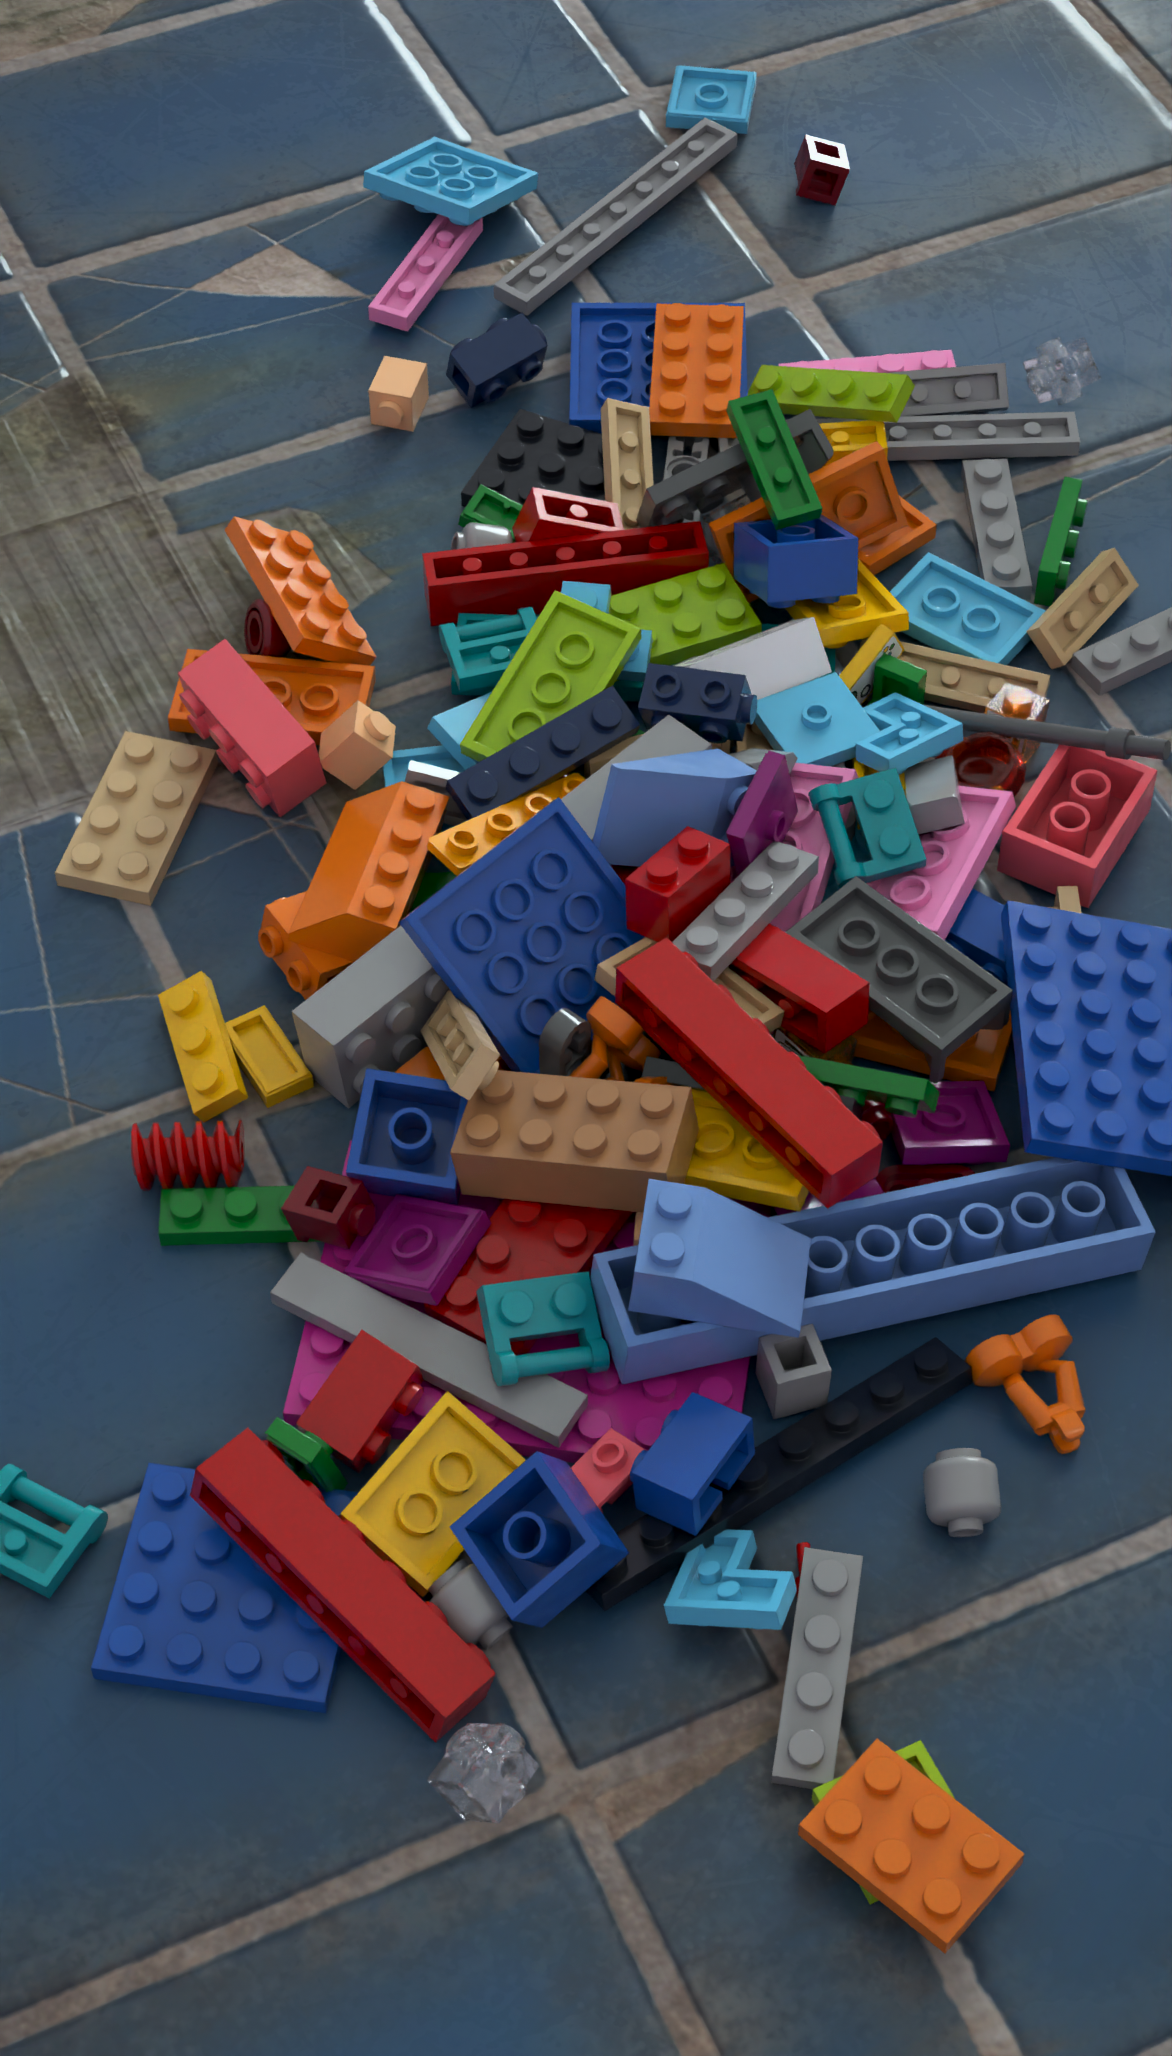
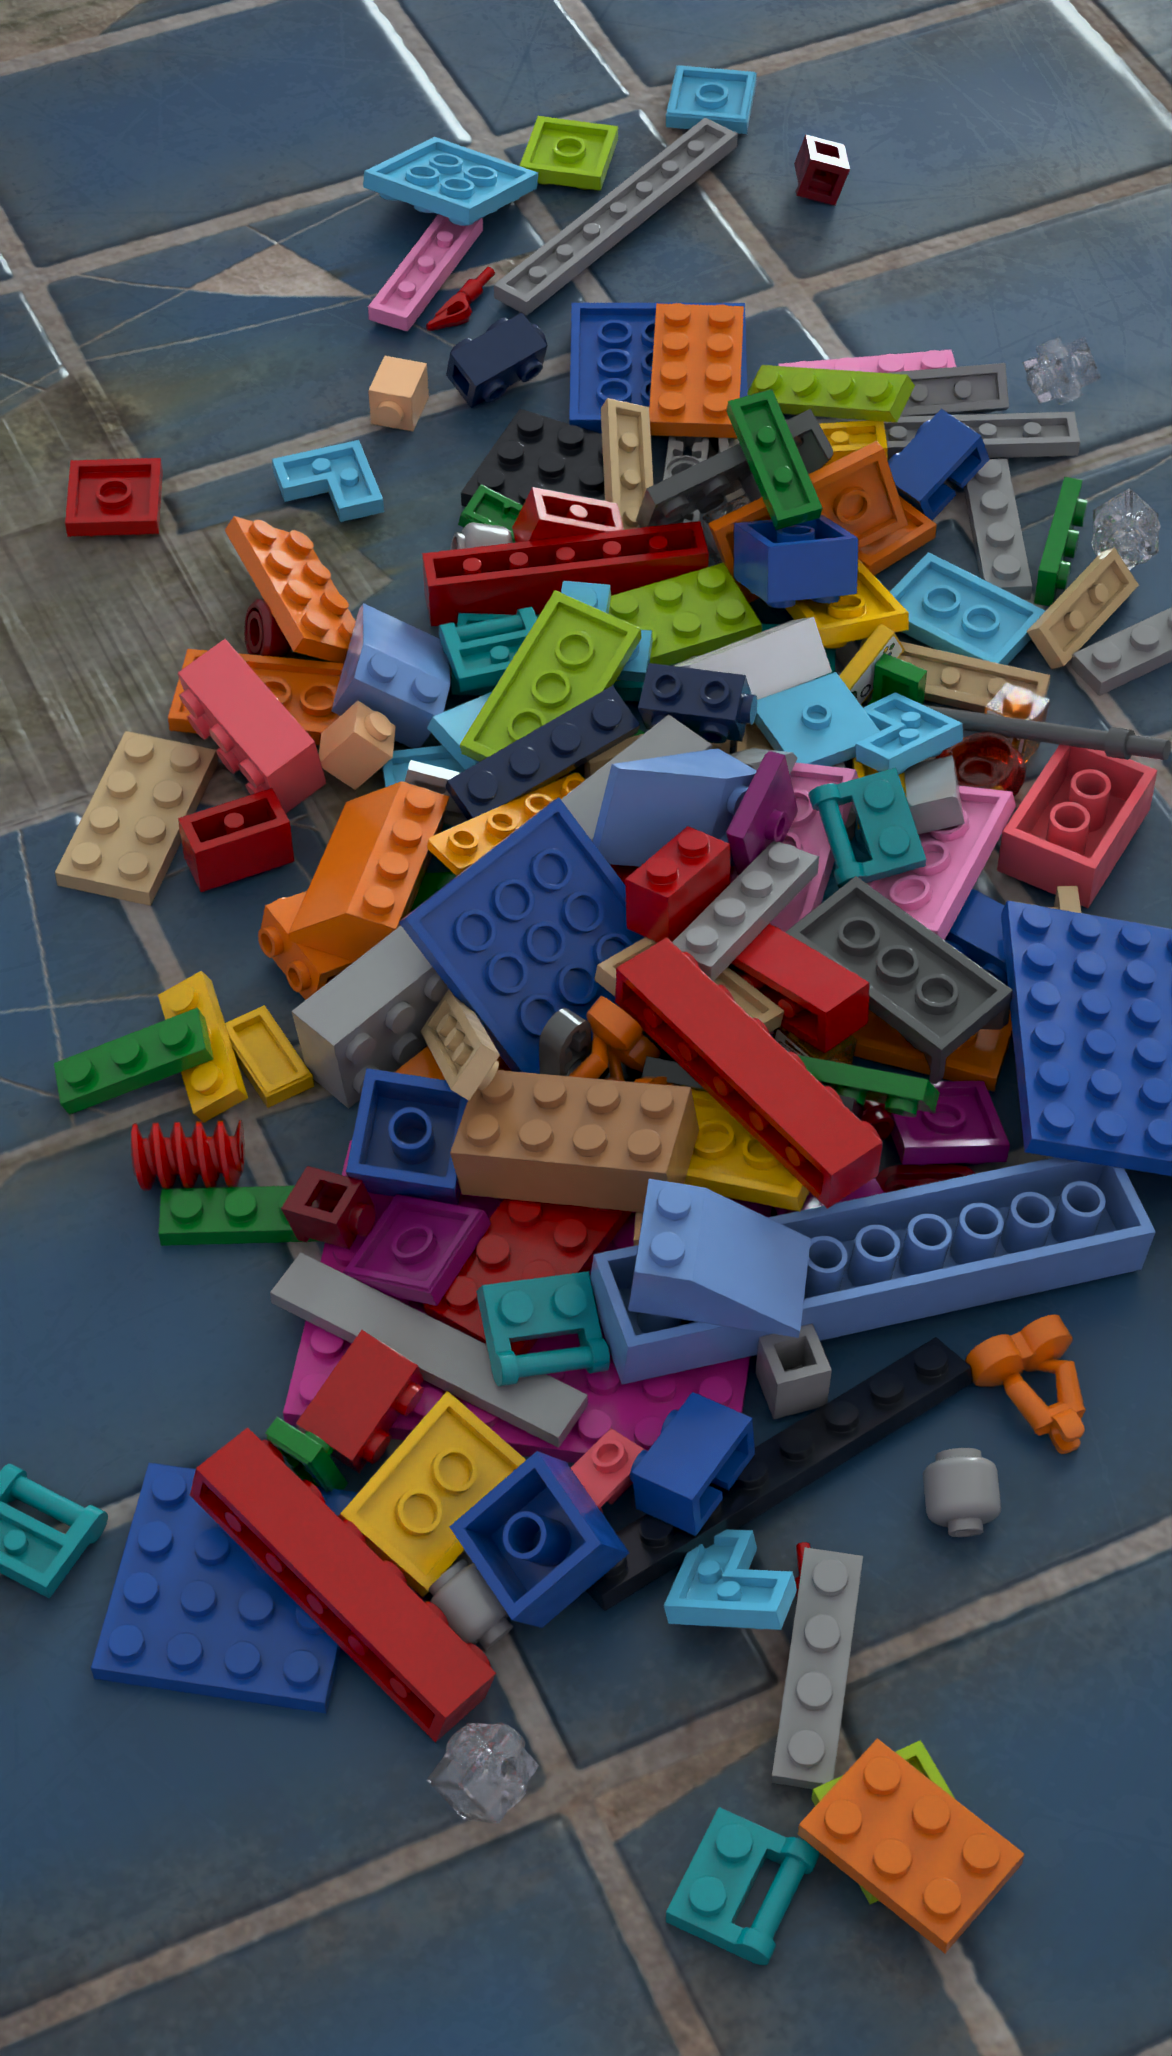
none -> green plate [54,1008,214,1115]
none -> red plate [65,458,163,537]
none -> red brick [178,788,295,892]
none -> medium azure plate [272,440,384,522]
none -> medium blue slope [331,603,451,749]
none -> red hand [426,267,495,331]
none -> lime plate [520,116,618,191]
none -> teal plate [666,1807,820,1965]
none -> blue piece [888,408,990,521]
none -> clear brick [1091,488,1160,570]

